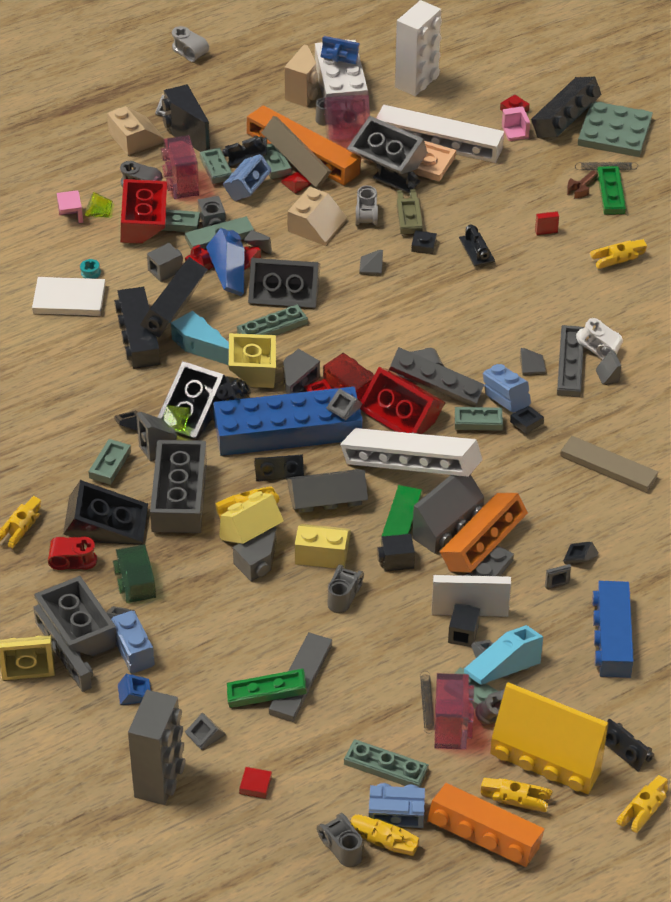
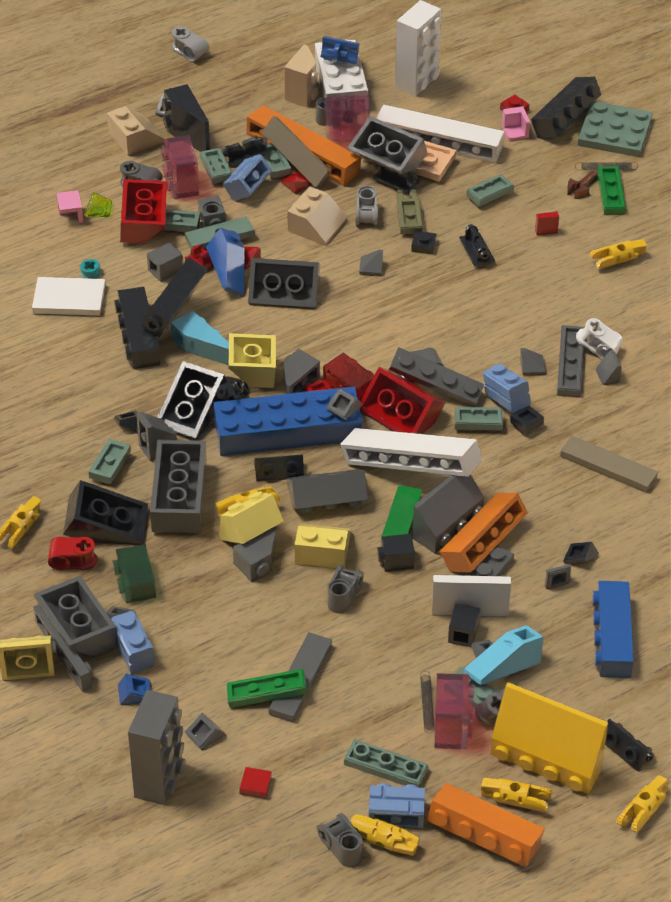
clear neon green slope [163,405,189,431] -> none
sand green tile [237,304,308,335] -> none
dark grey slope [244,230,272,254] -> none
none -> sand green plate [466,174,514,207]

